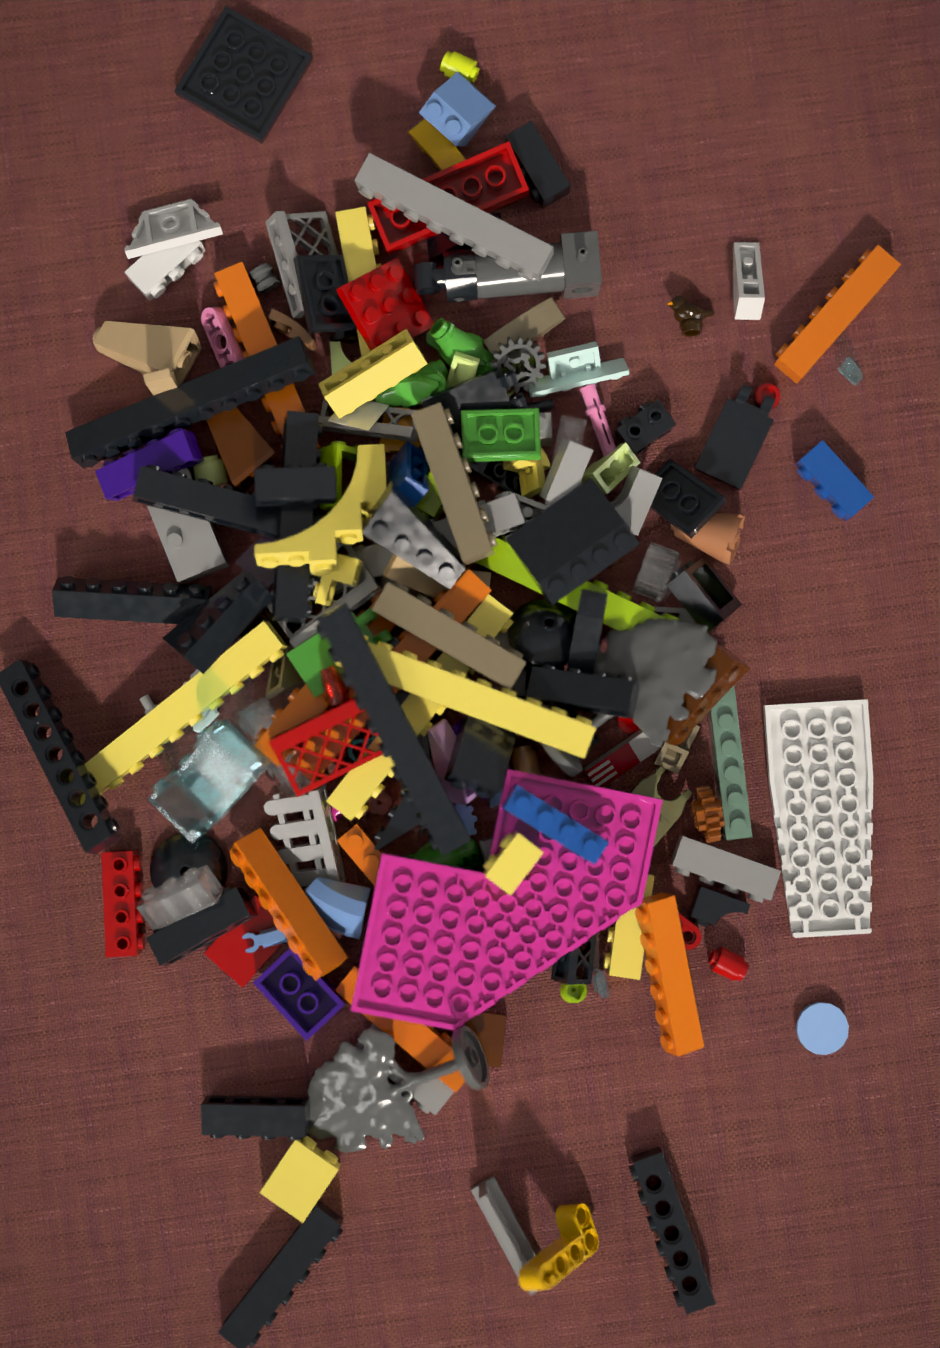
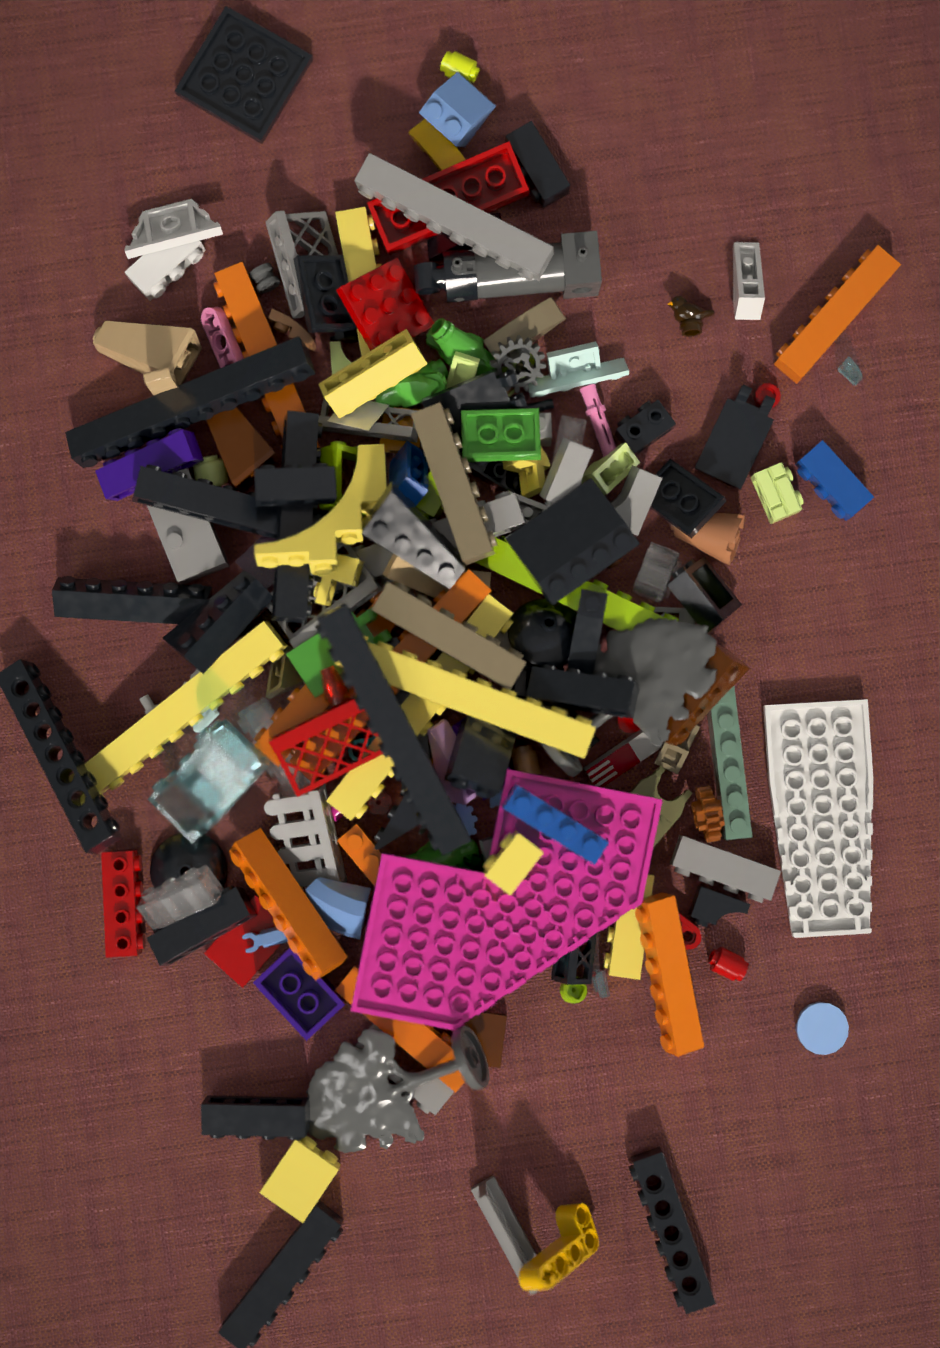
none -> yellowish green brick [750,462,803,524]

